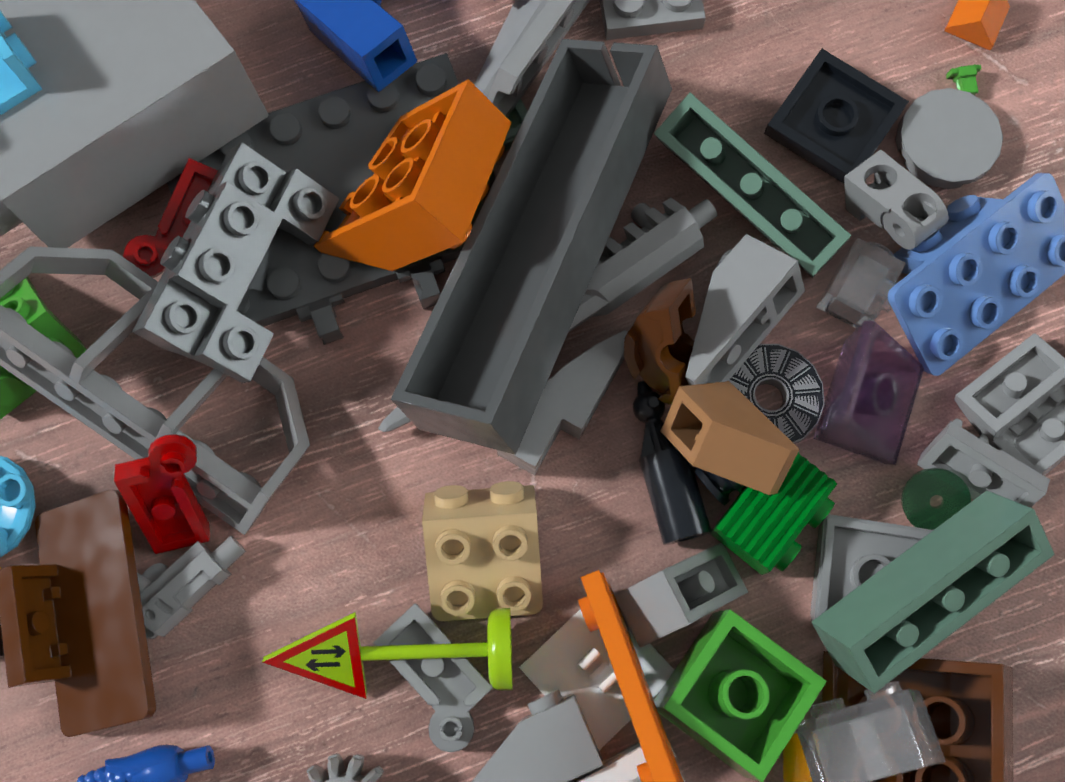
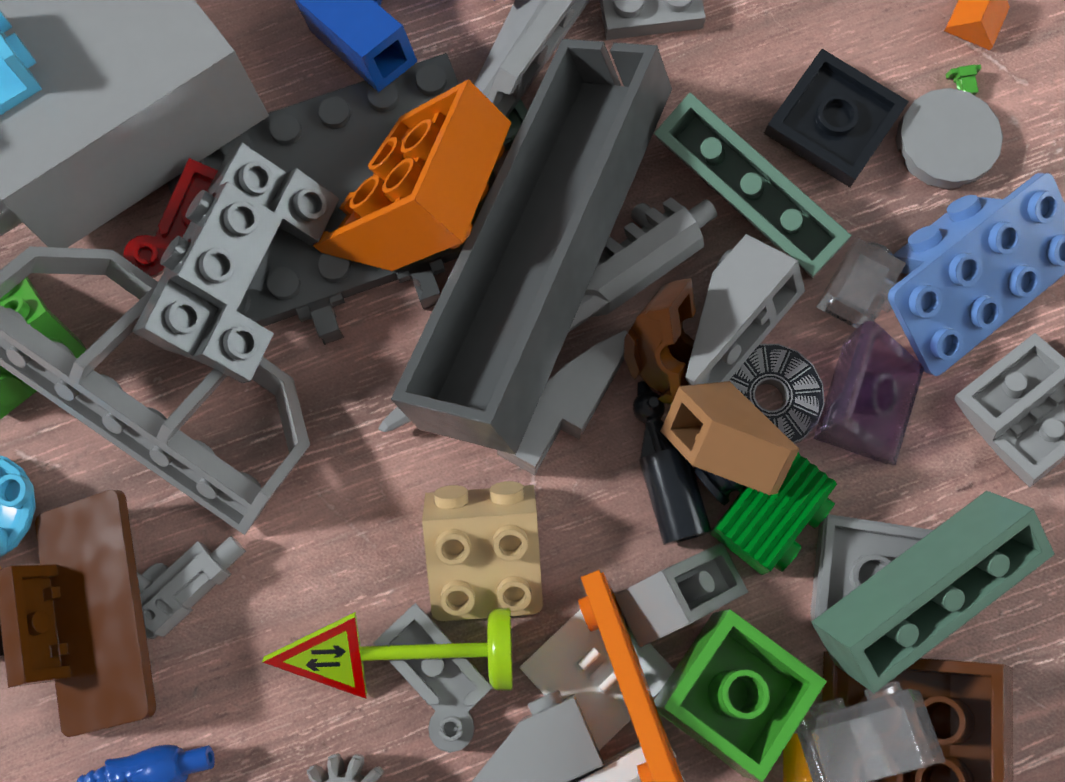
red hinge [114,434,210,554] -> none
light grey leg [844,149,949,250] -> none
clear green wheel [901,468,971,530] -> none
light grey plate [917,418,1050,507] -> none

